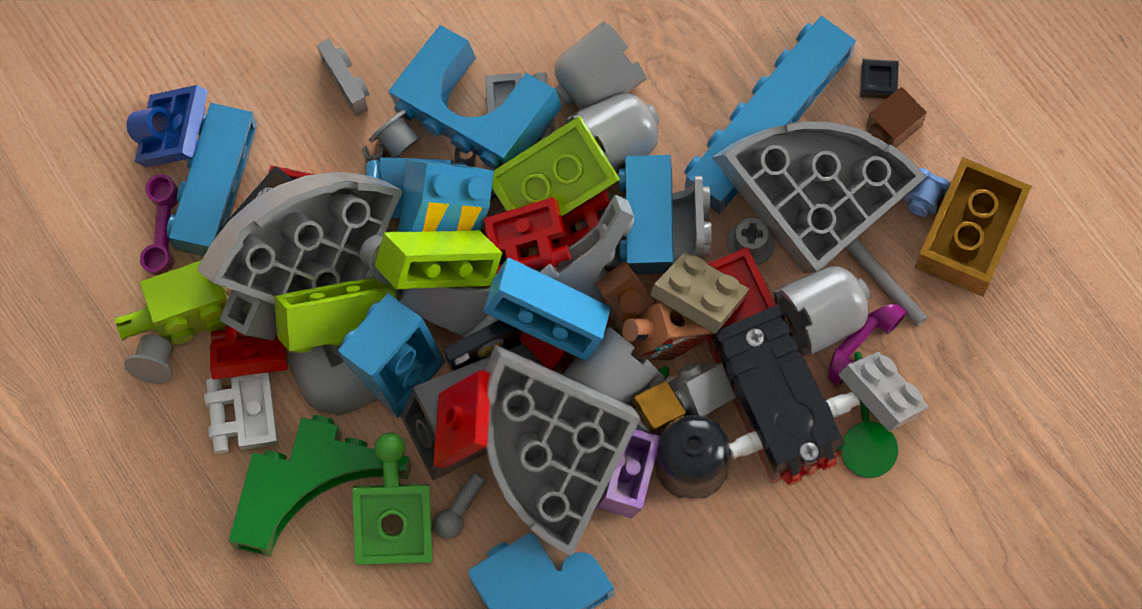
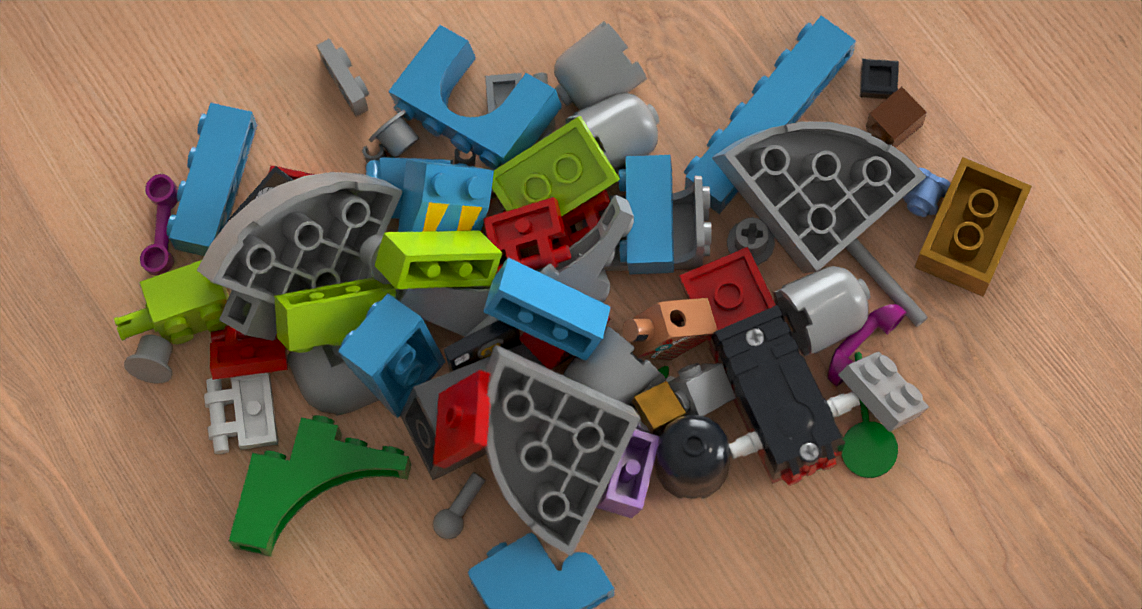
blue plate [126,85,208,167] -> none
bright green plate [352,432,433,565] -> none
reddish brown brick [595,261,656,323] -> none
dark tan plate [650,252,749,334] -> none

